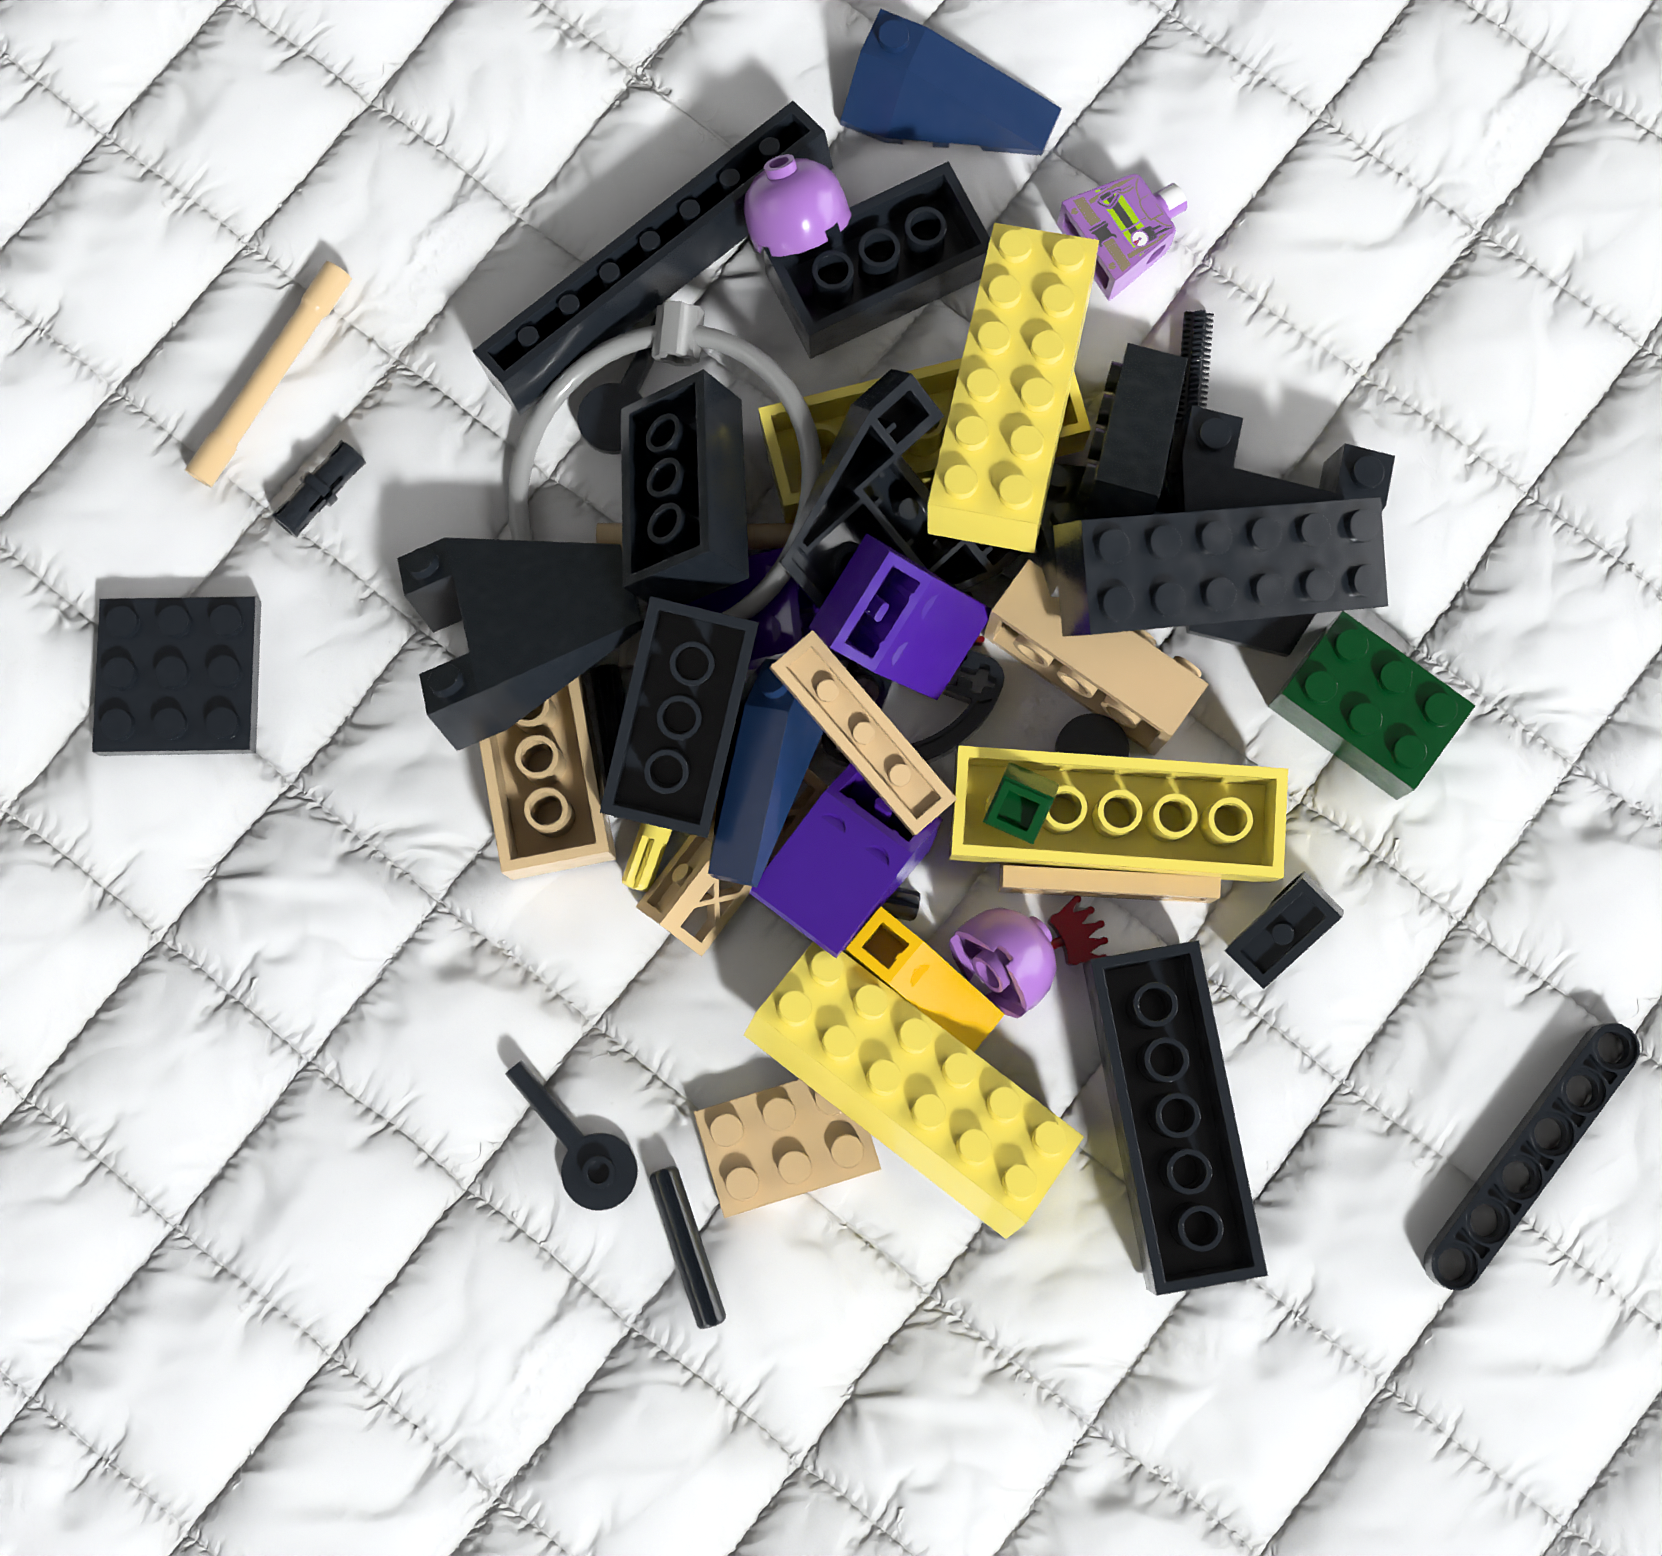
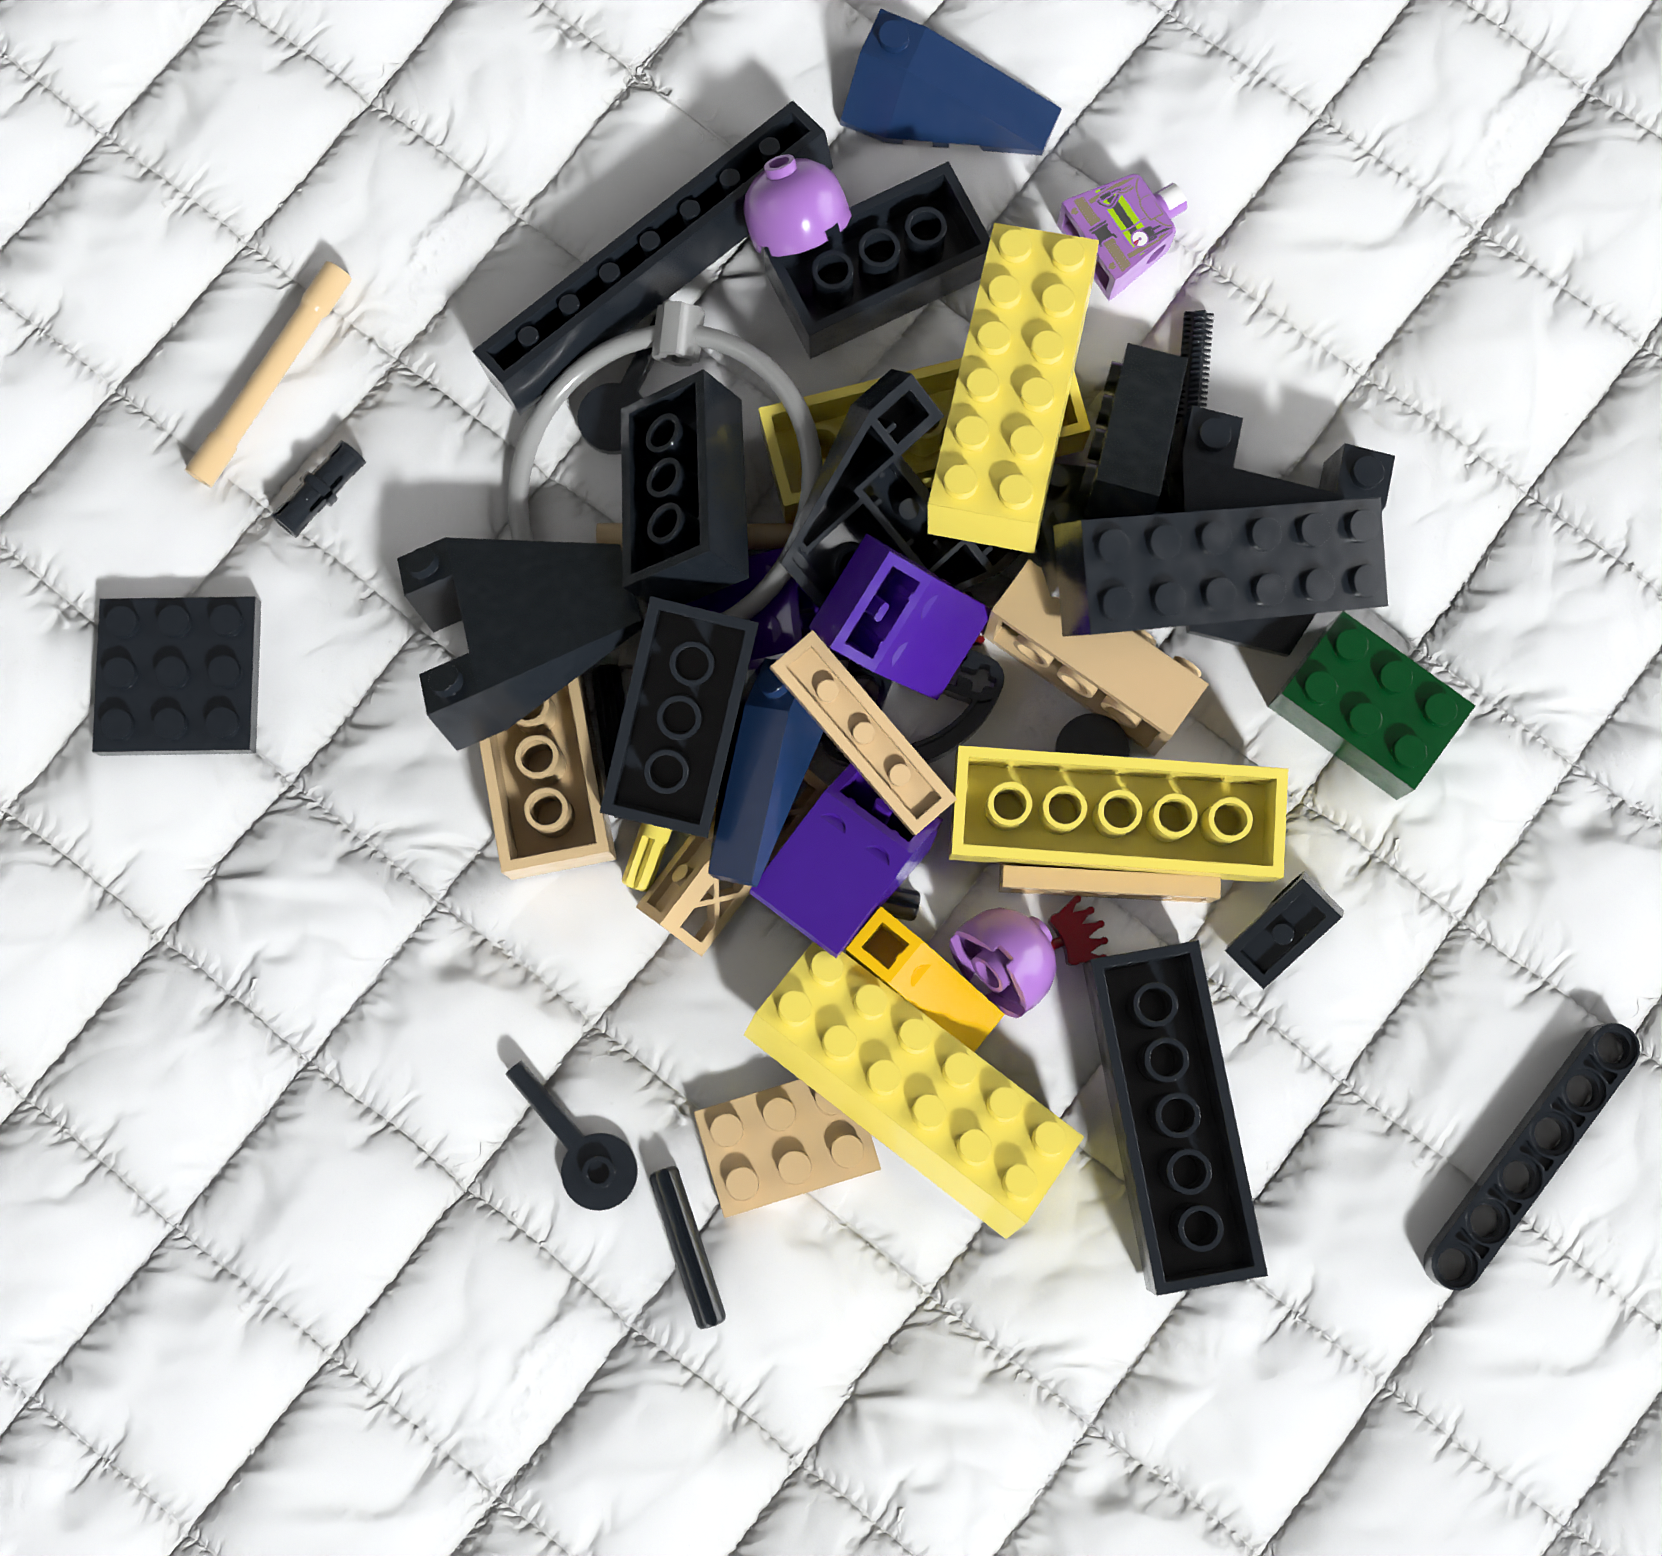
dark green slope [983,763,1059,845] -> none

